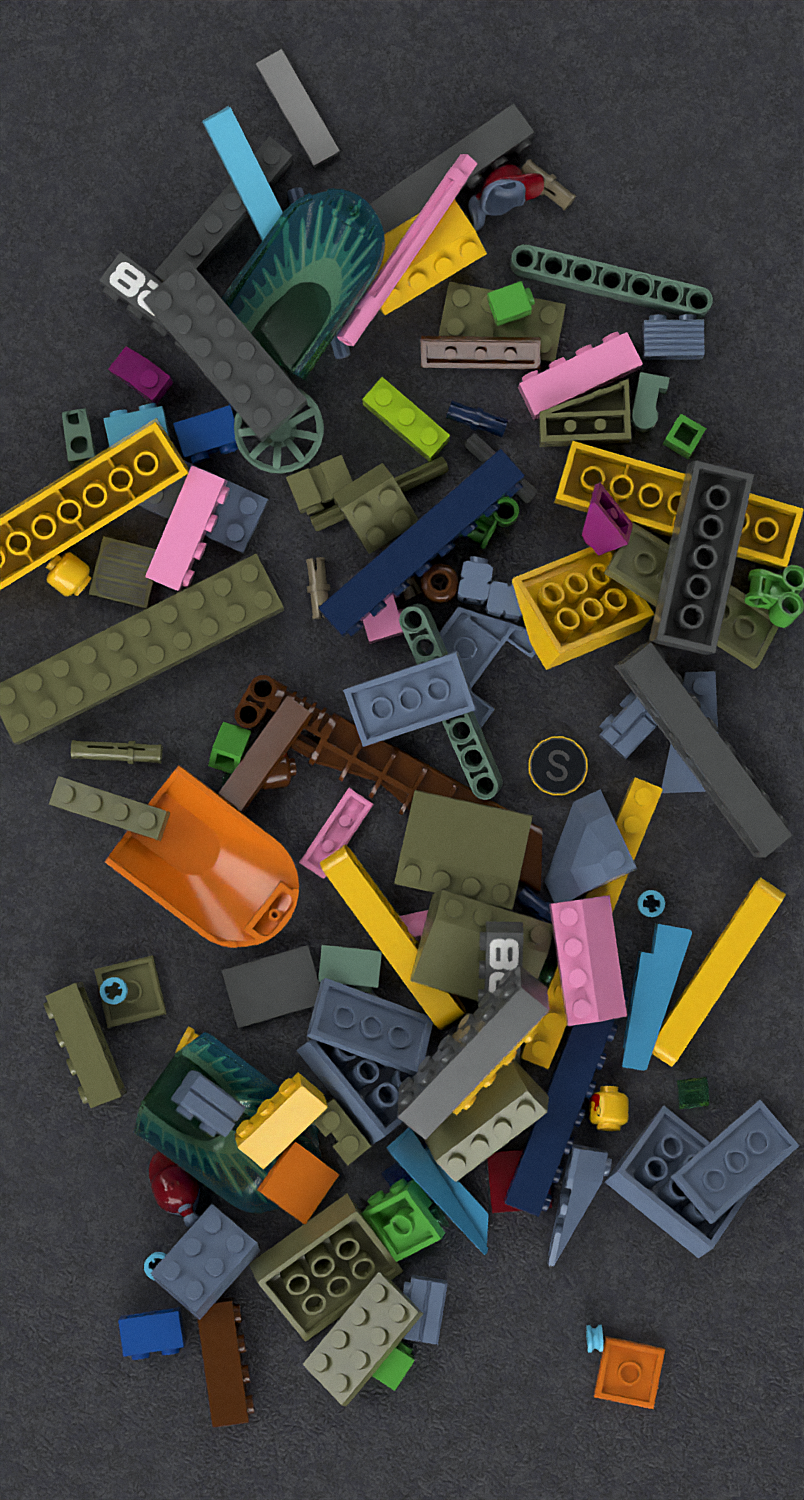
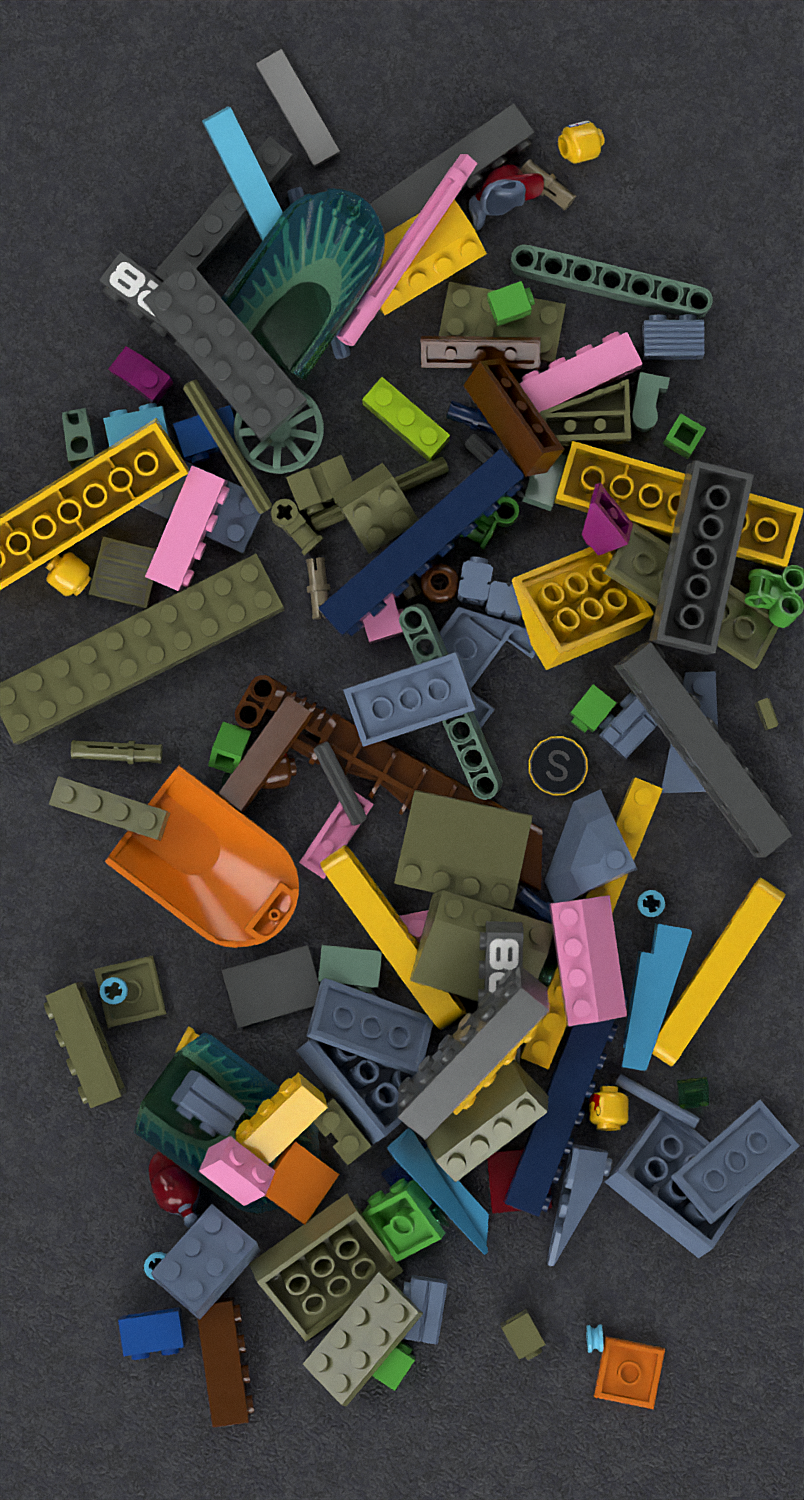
none -> olive axle [183,380,272,514]
none -> bright pink brick [199,1136,275,1206]
none -> olive connector [271,499,324,556]
none -> dark grey axle [314,742,367,826]
none -> reddish brown brick [463,358,564,477]
none -> olive brick [500,1309,546,1360]
none -> sand green tile [522,454,567,511]
none -> yellow head [558,121,604,164]
none -> bright green brick [569,684,616,733]
none -> sand blue bar [615,1074,700,1129]
none -> olive tile [755,698,779,731]

